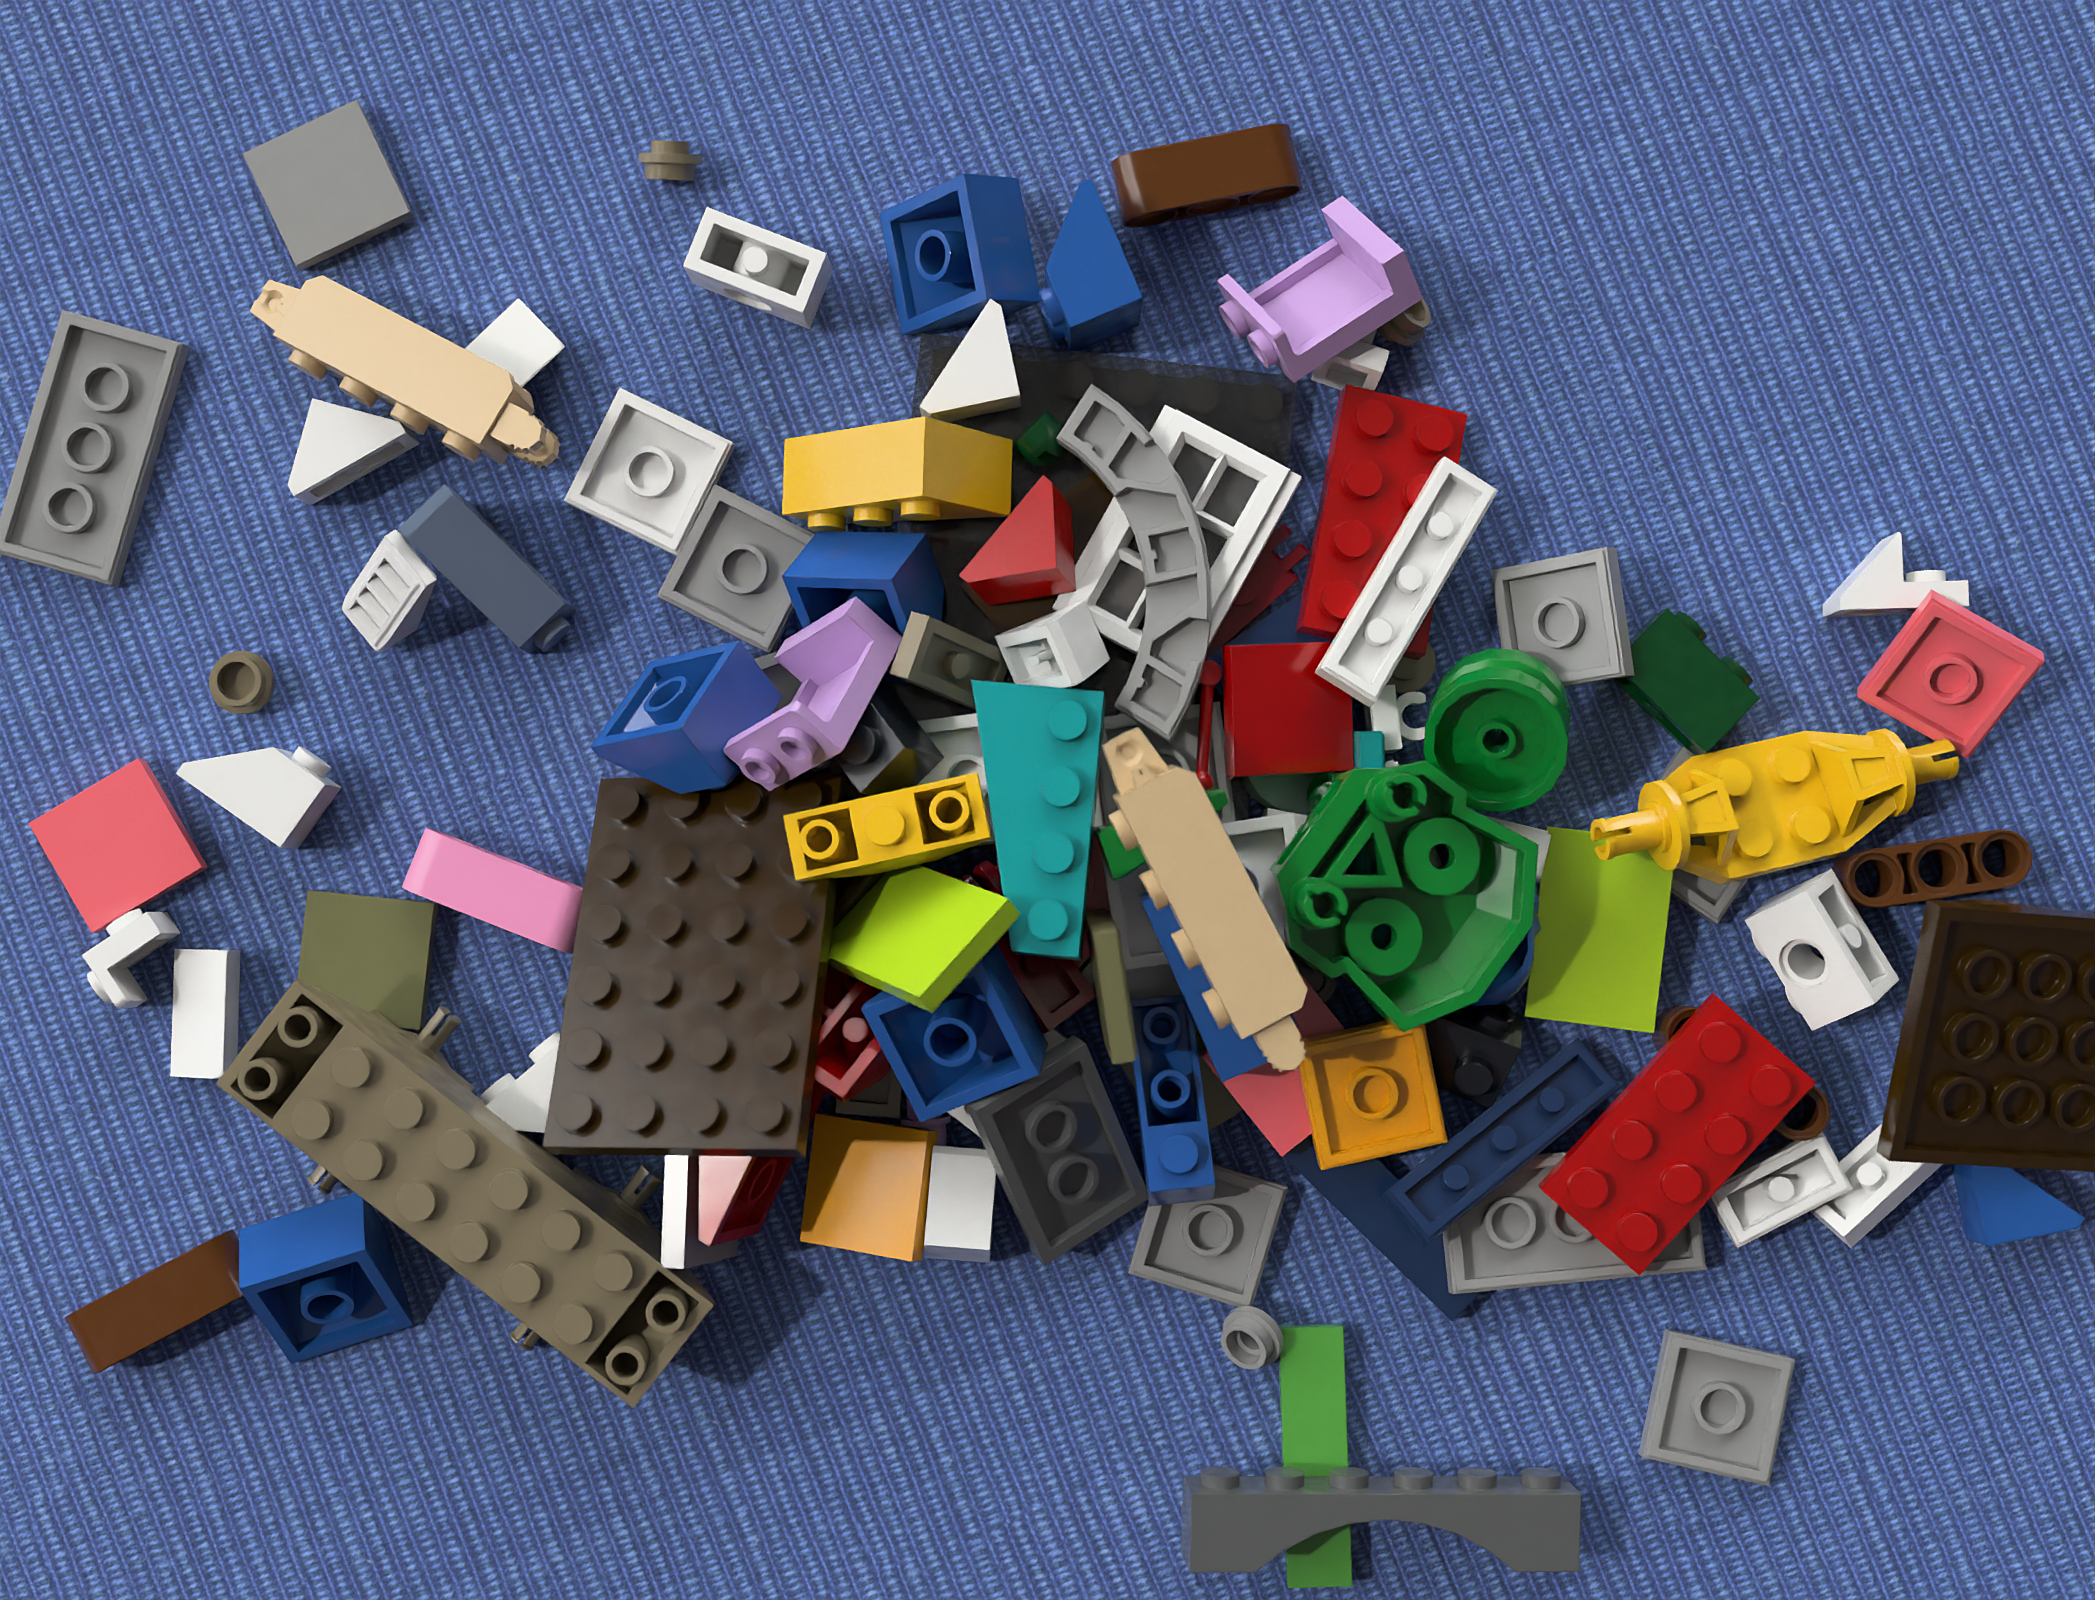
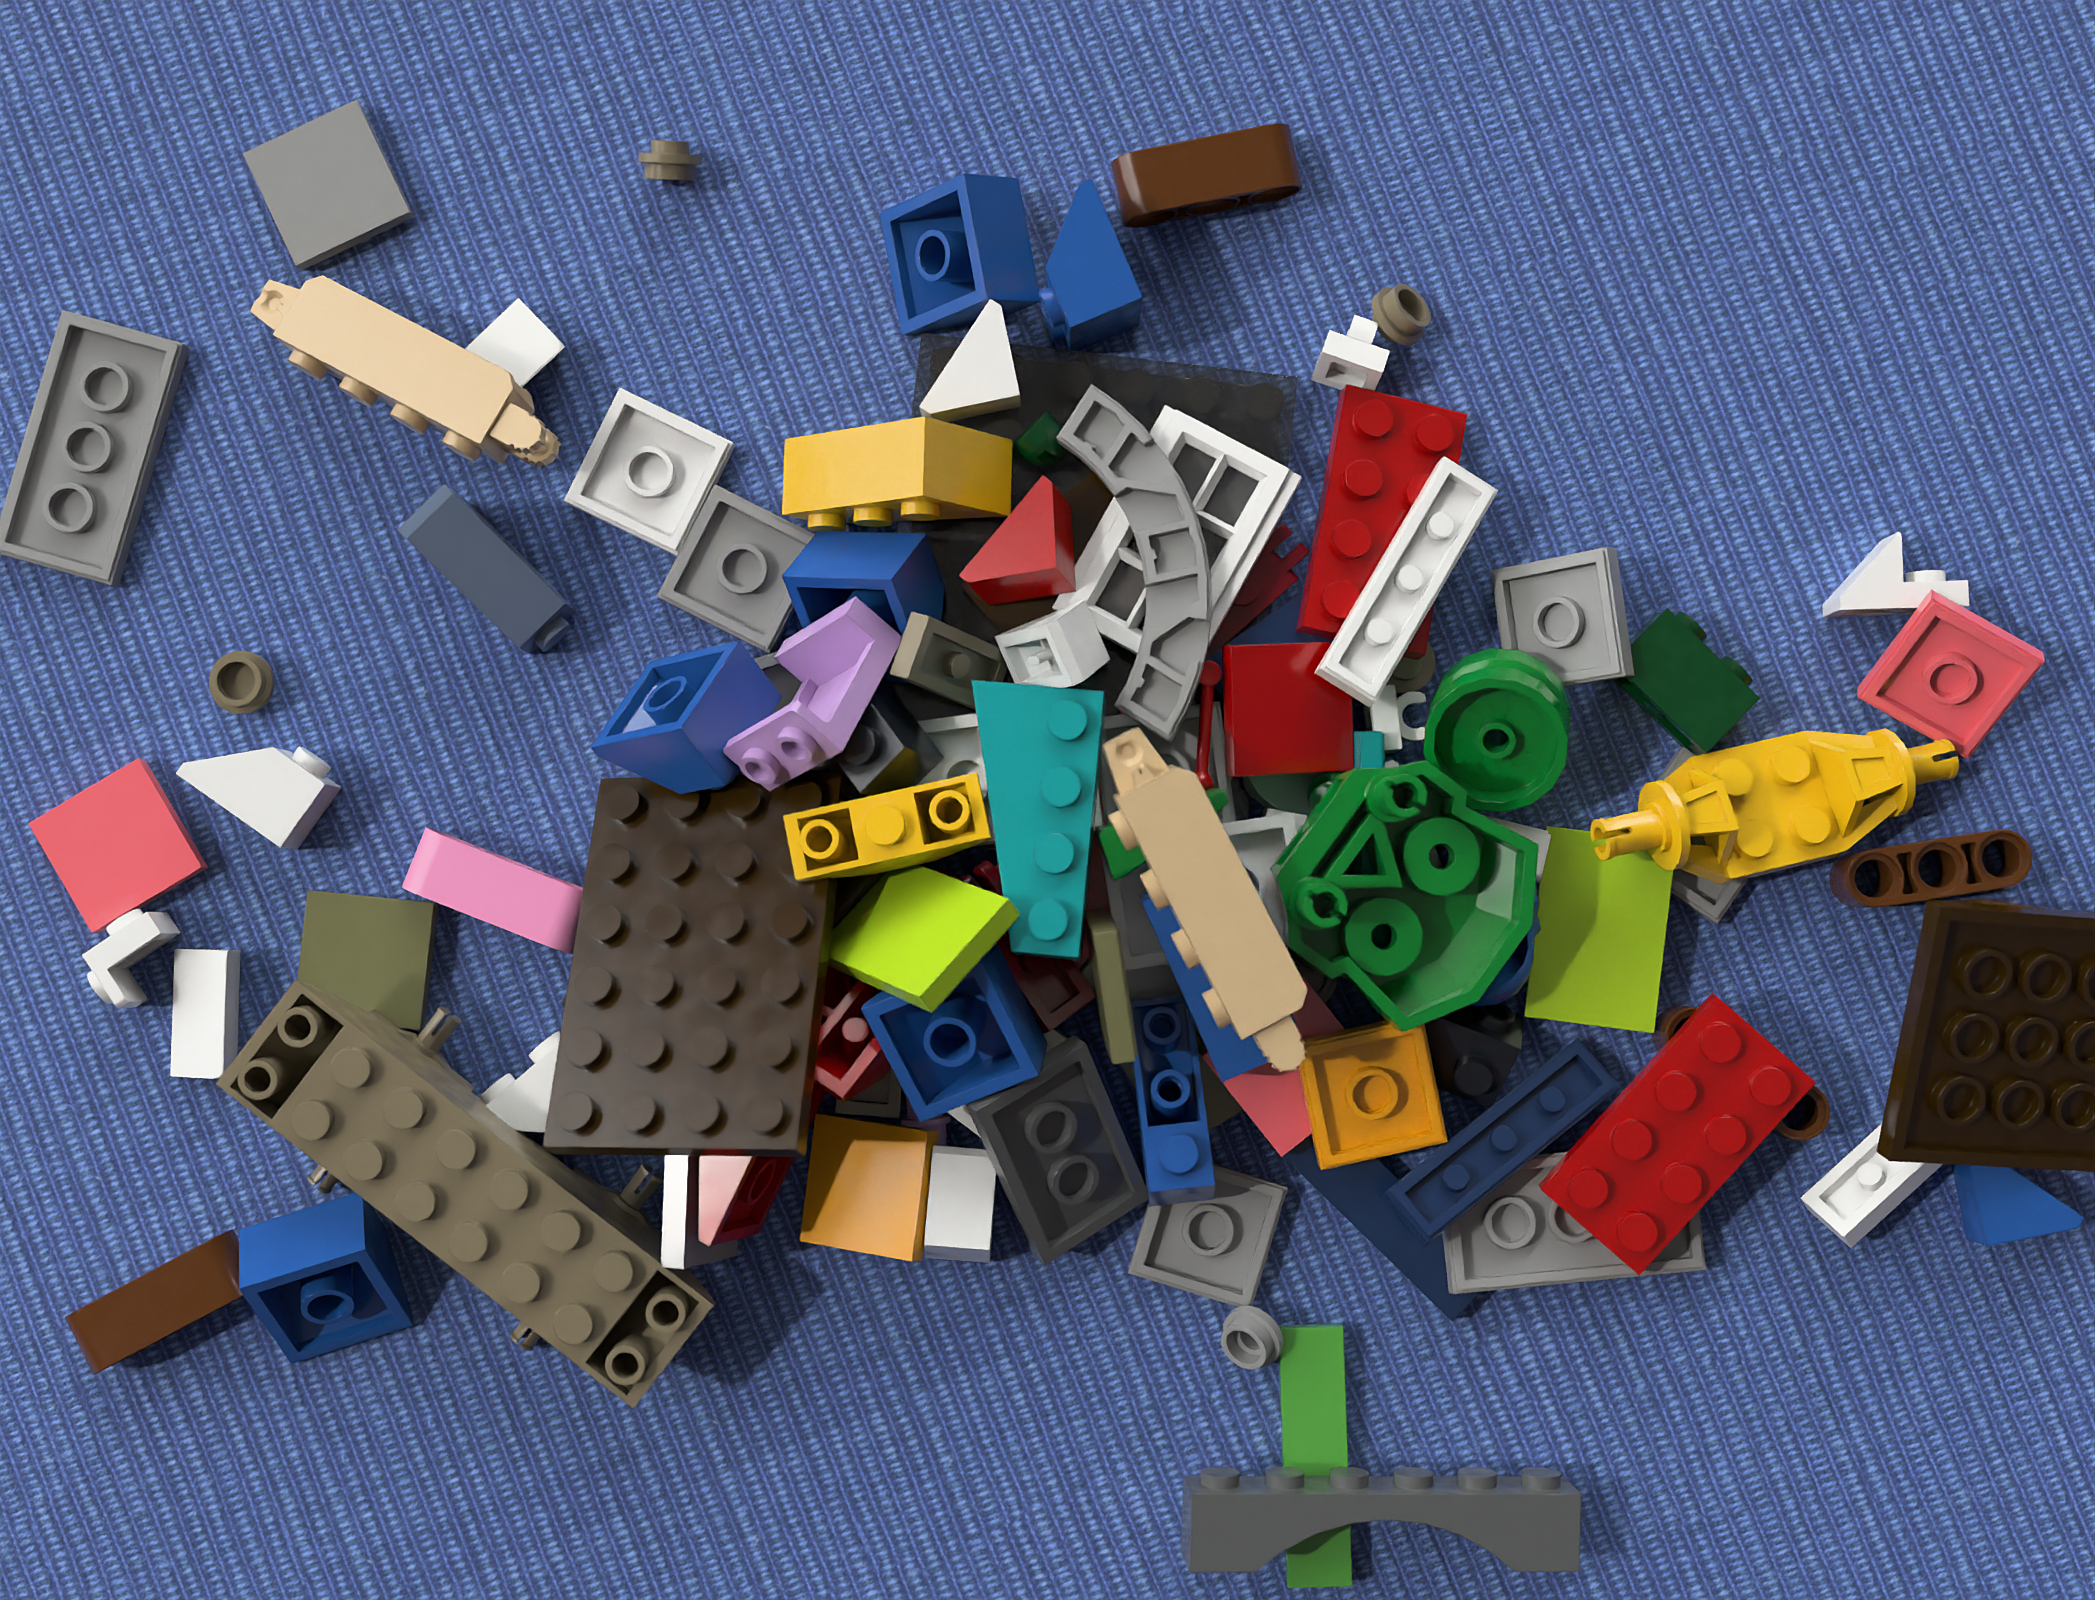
white slope [288,398,420,506] -> none
white slope [342,529,437,652] -> none
white brick [683,207,833,329] -> none
lavender panel [1217,196,1423,383] -> none
light grey tile [1638,1328,1795,1486] -> none
white slope [1707,1131,1853,1248] -> none
white brick [1744,869,1899,1031] -> none

